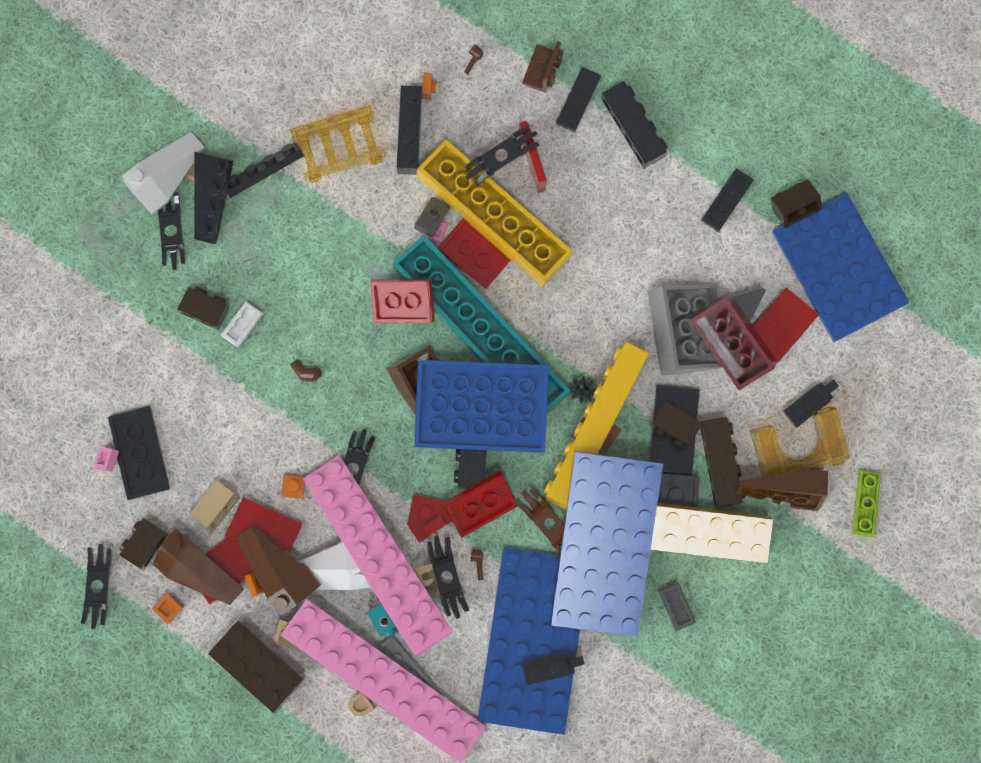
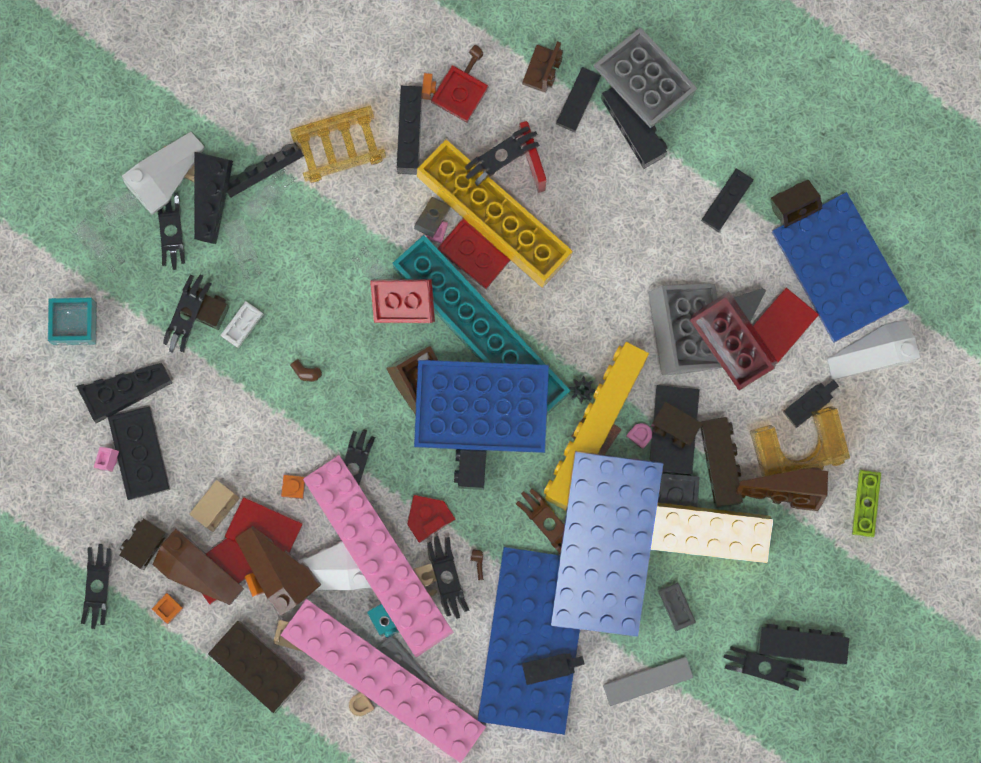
red tile [442,471,518,538] -> none
none -> piece [48,298,97,345]
none -> black wing [76,363,173,424]
none -> black piece [163,274,212,353]
none -> red plate [431,65,489,123]
none -> light grey slope [594,27,697,128]
none -> light grey tile [603,657,693,706]
none -> bright pink tile [626,423,652,450]
none -> black piece [723,646,807,690]
none -> black brick [756,624,849,665]
none -> white wedge [827,320,920,380]

